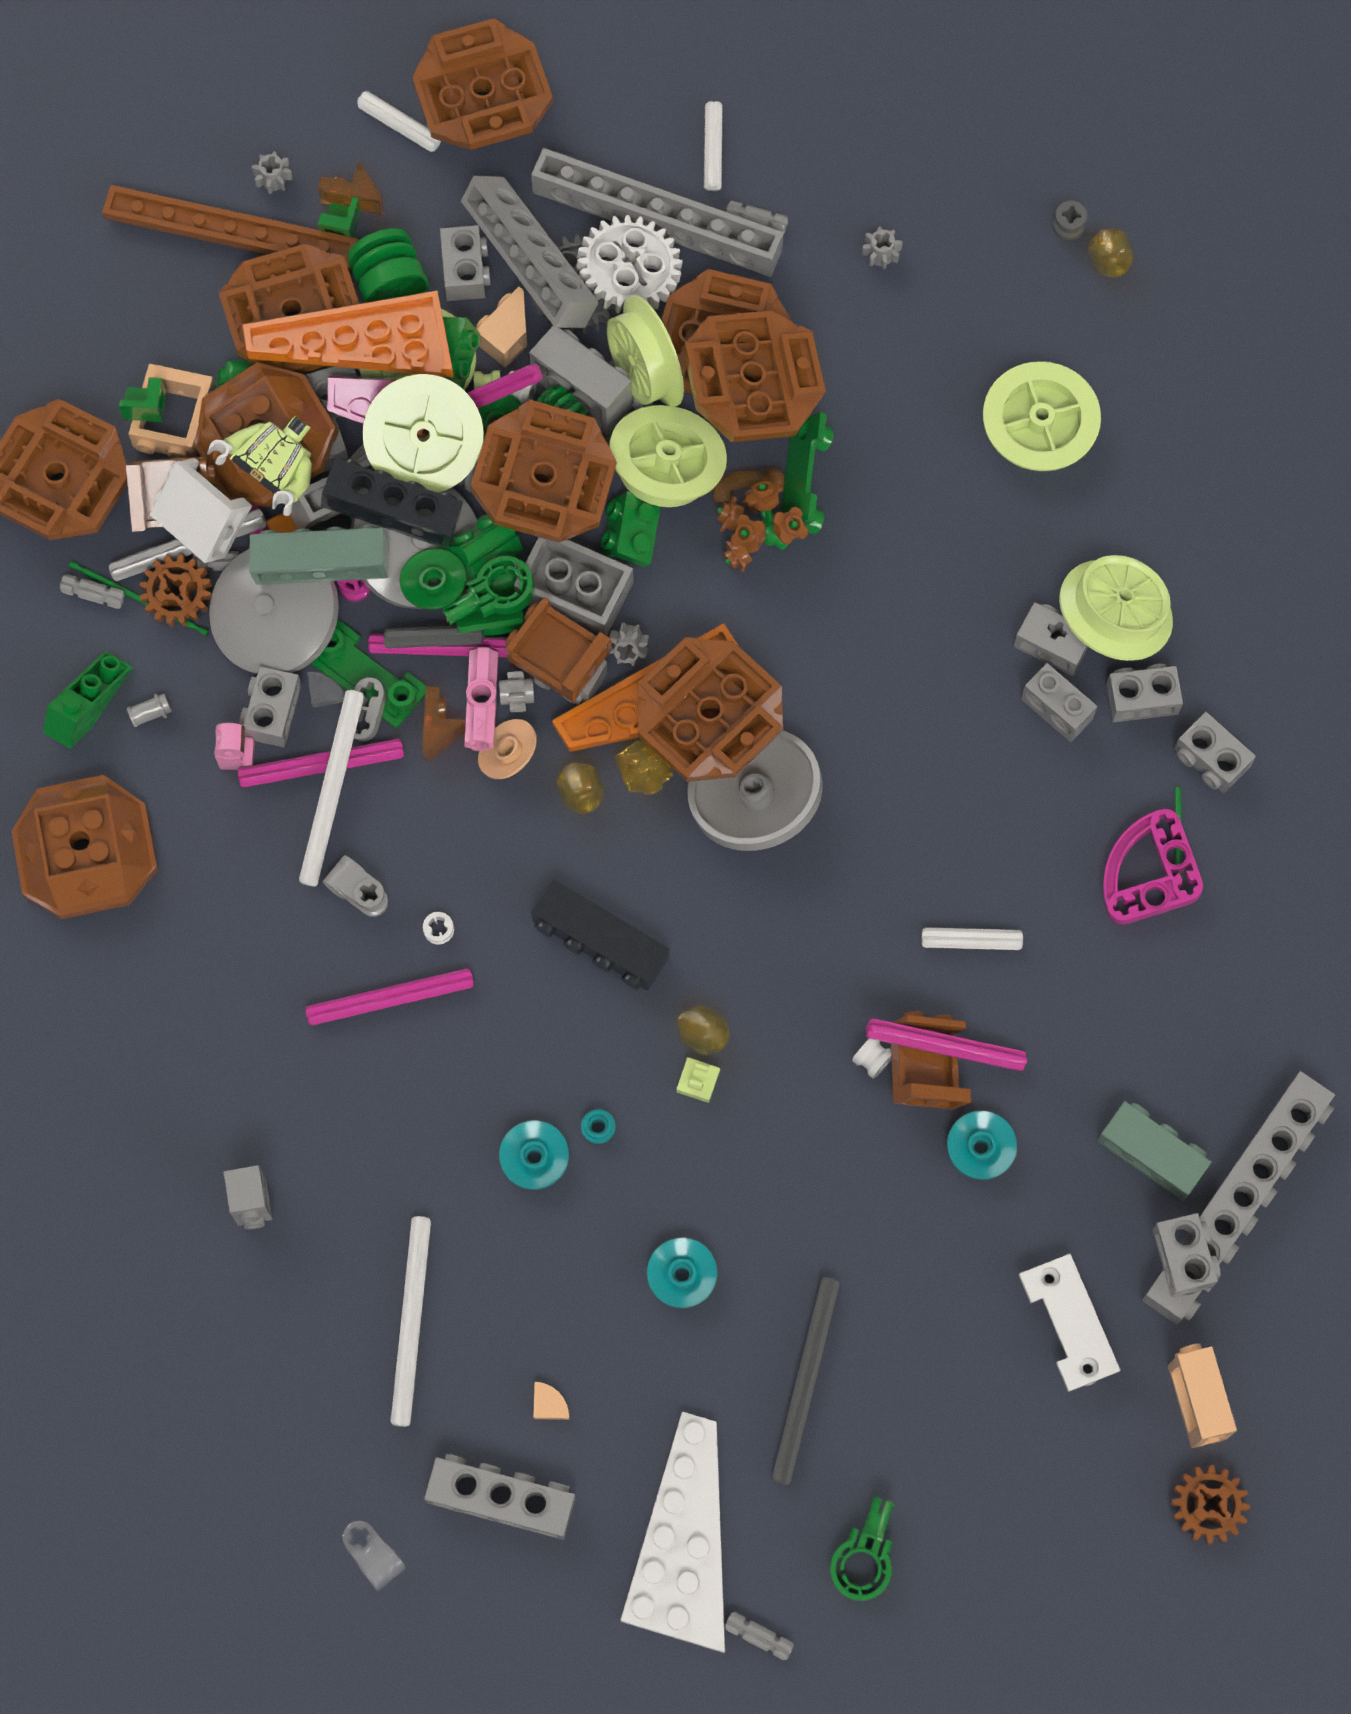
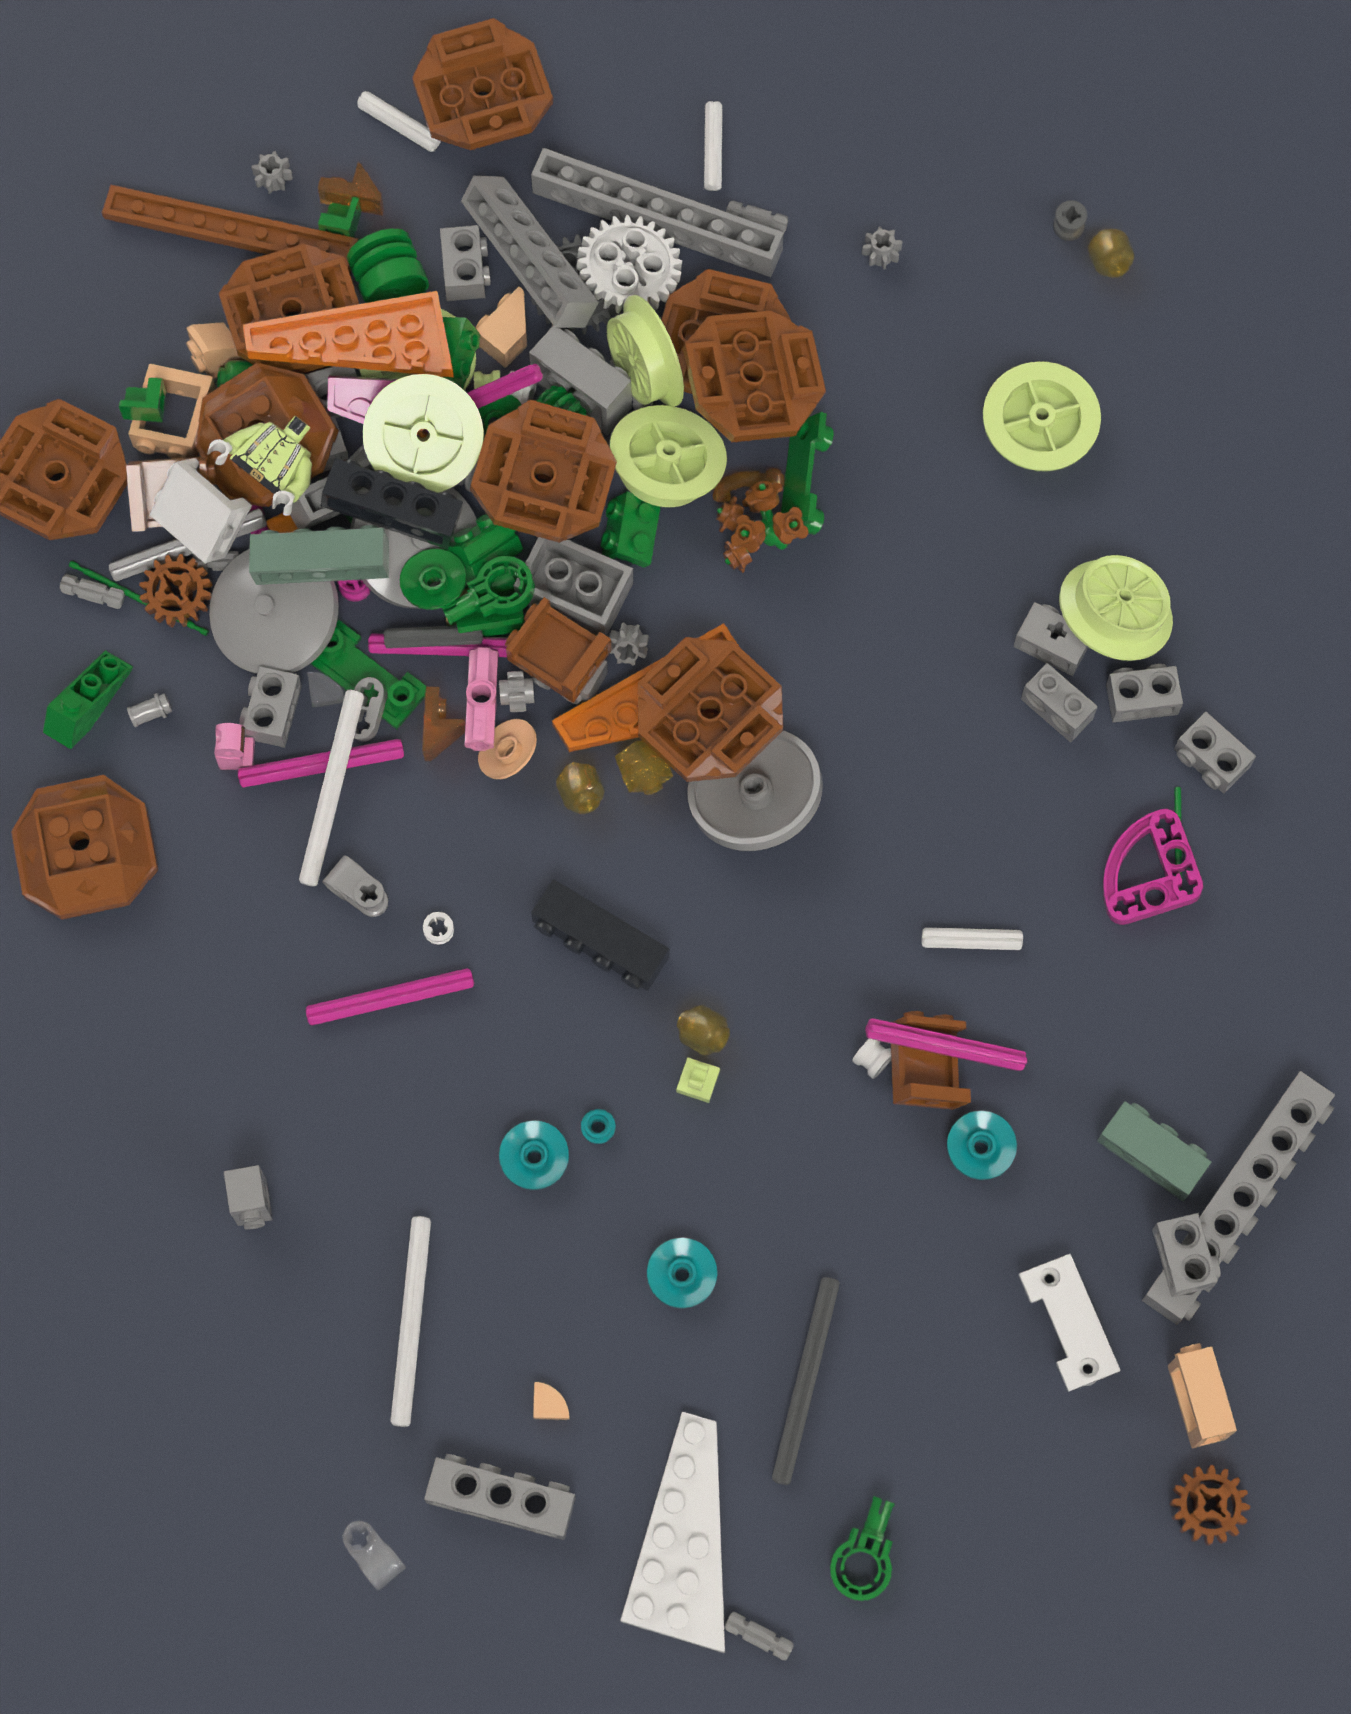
none -> light nougat slope [186,323,245,380]

